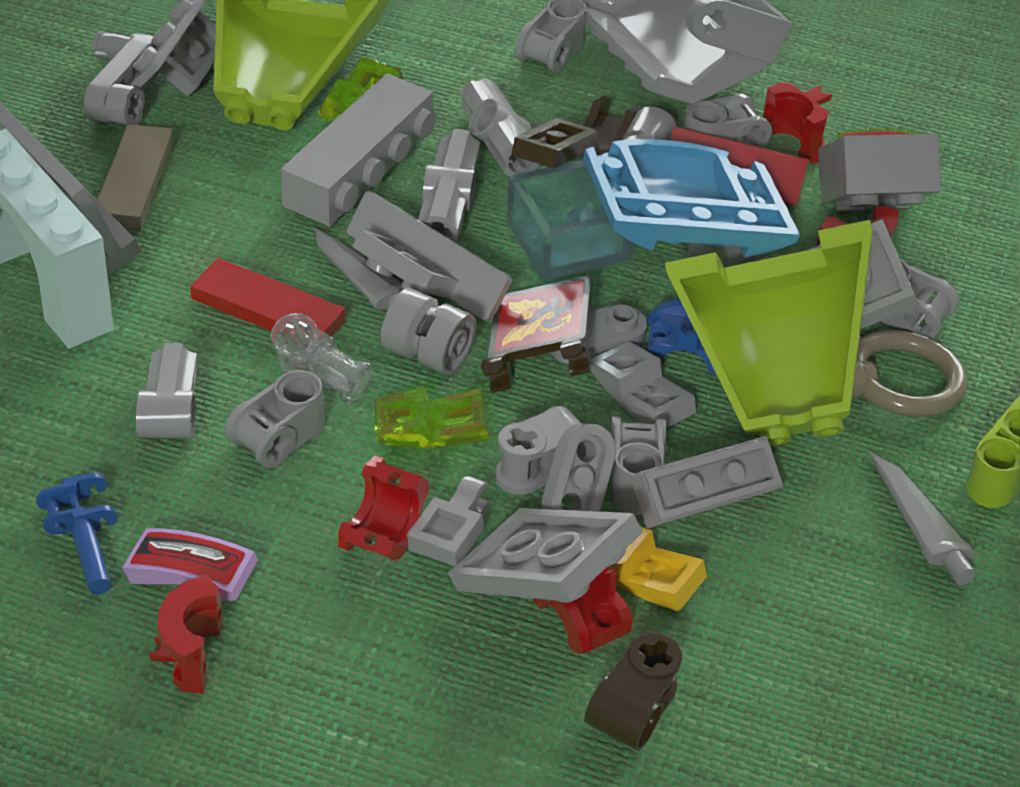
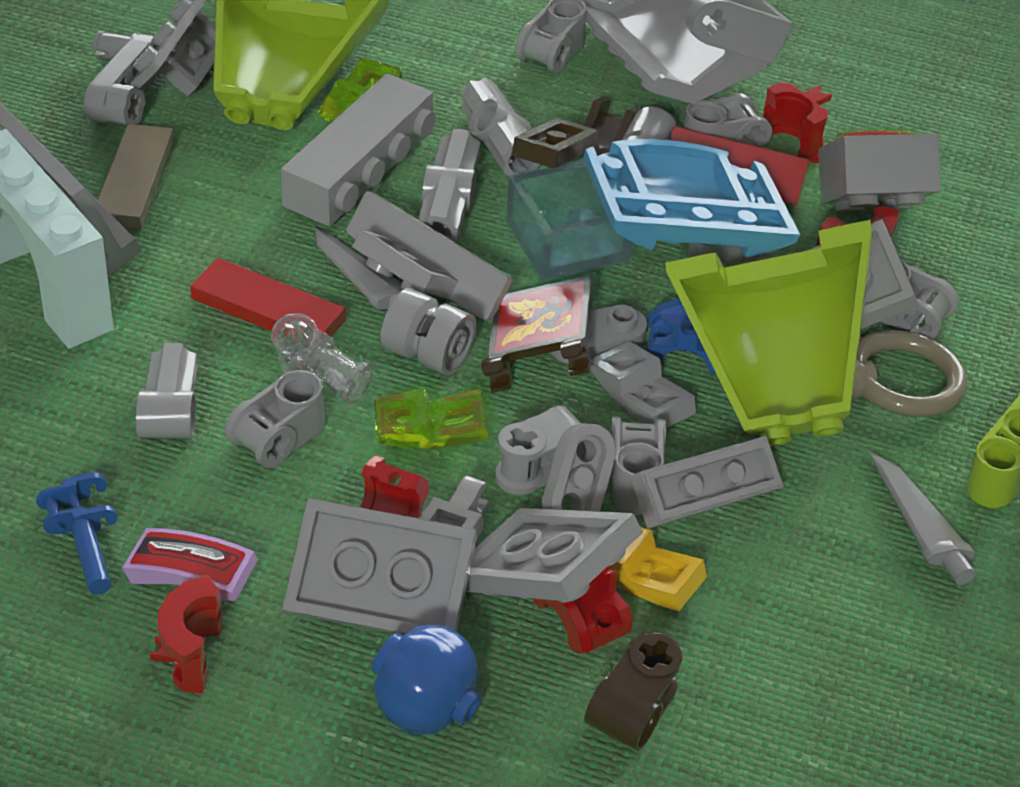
none -> light grey plate [282,498,477,635]
none -> blue plant [372,624,483,735]

